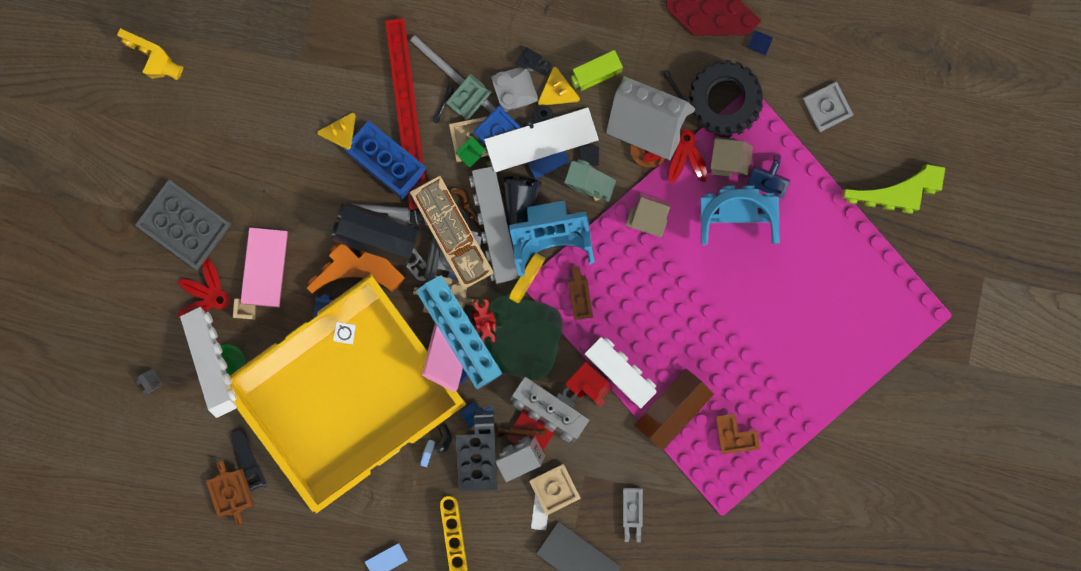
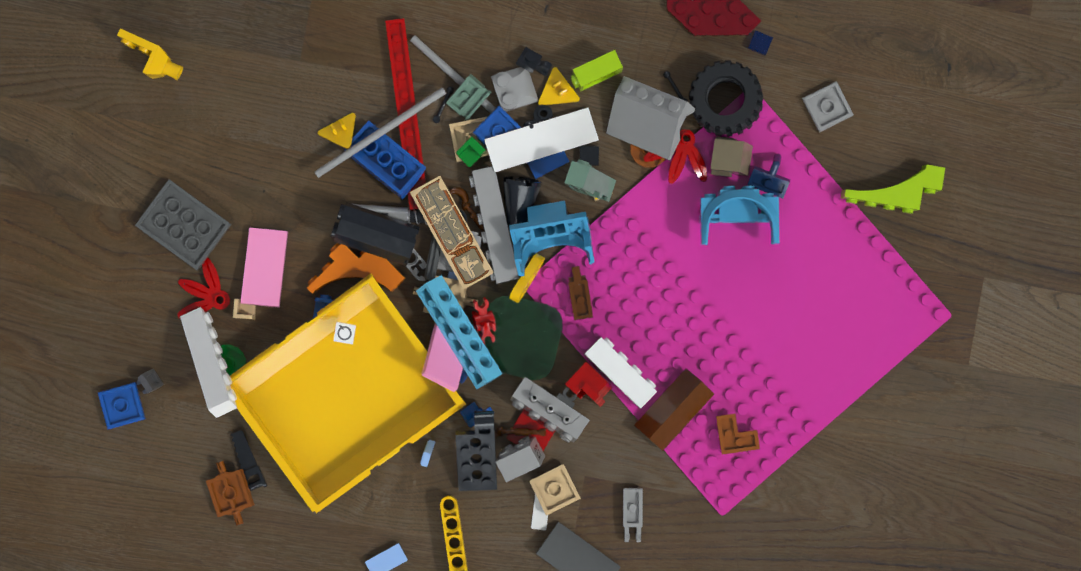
black arm [435,424,452,453] -> none
dark tan plate [625,192,670,238] -> none
none -> blue plate [98,382,146,430]
none -> light grey piece [314,87,446,178]

